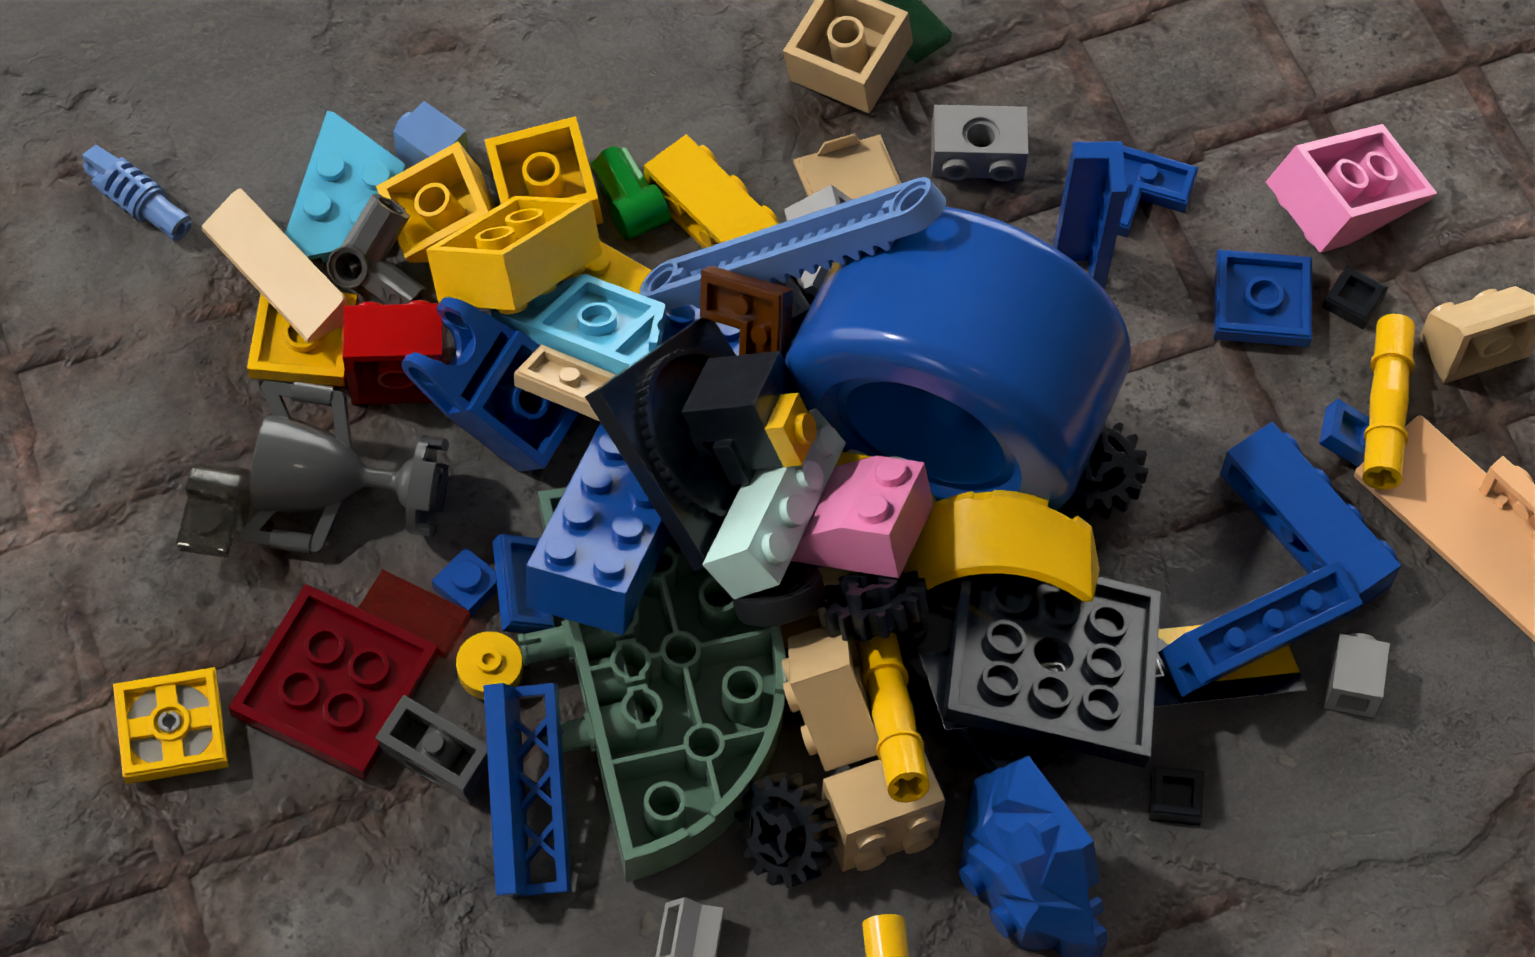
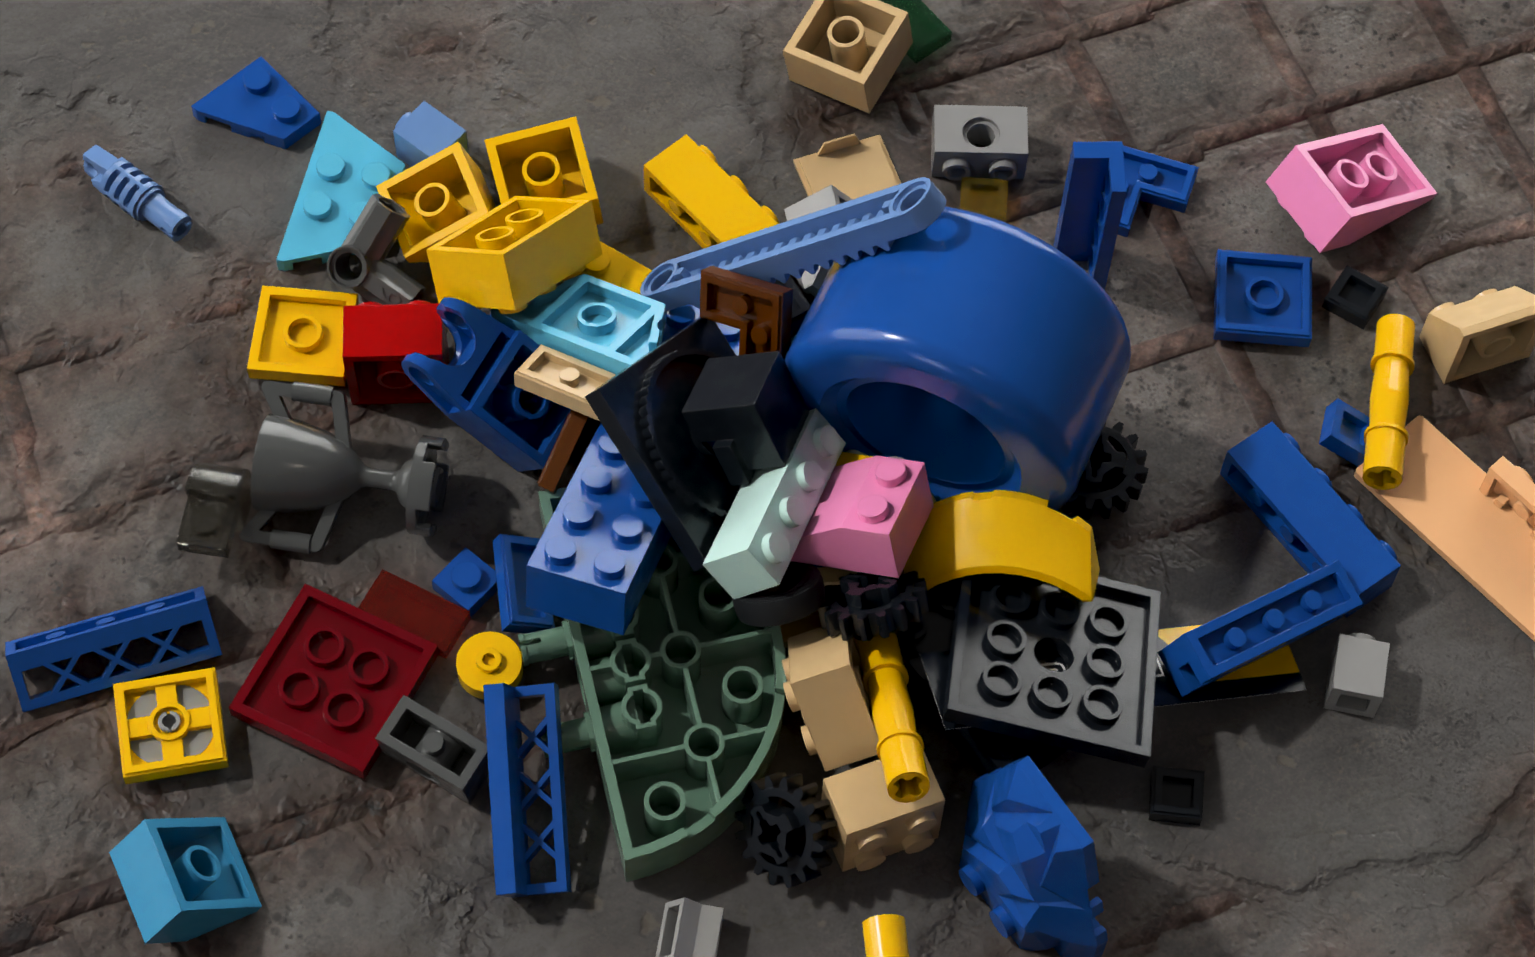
tan slope [202,188,347,344] -> none
green piece [591,145,671,241] -> none
yellow plate [765,393,817,467] -> none
none -> blue fence [5,586,222,712]
none -> dark azure slope [109,817,262,944]
none -> blue wing [191,57,322,150]
none -> reddish brown tile [537,410,601,494]
none -> clear yellow tile [959,177,1008,222]

